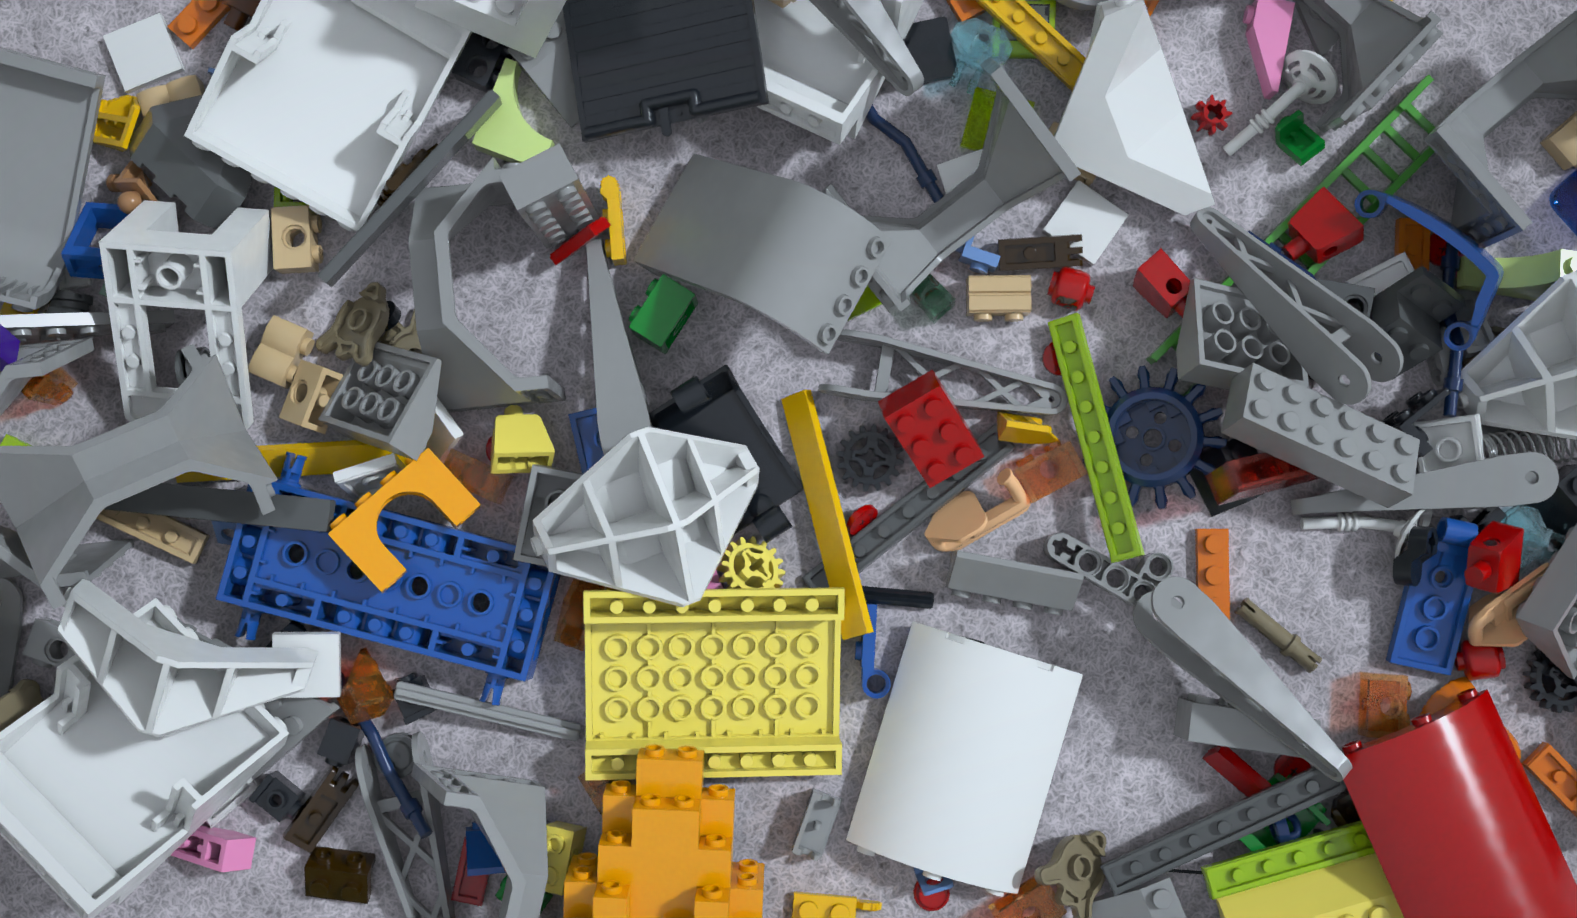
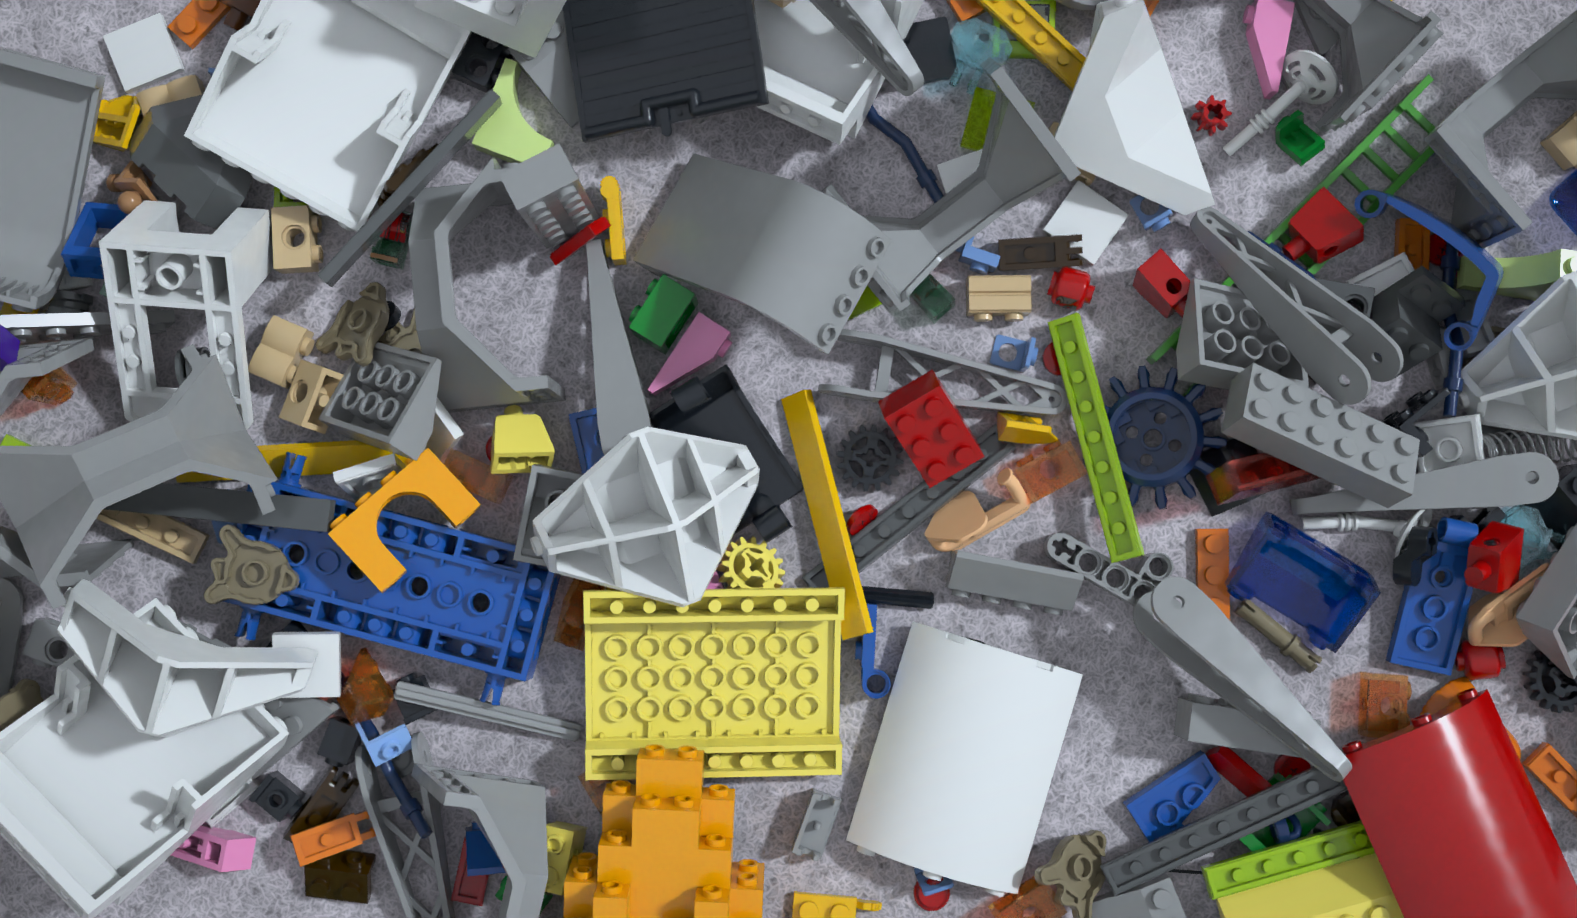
none -> dark tan tile [204,524,300,605]
none -> orange hinge [290,810,376,867]
none -> light blue bracket [355,723,412,767]
none -> leg [370,211,413,270]
none -> bright pink slope [647,312,733,396]
none -> medium blue bracket [990,335,1038,372]
none -> blue wing [1123,750,1221,842]
none -> medium blue bracket [1130,195,1173,232]
none -> clear blue windscreen [1225,511,1381,653]

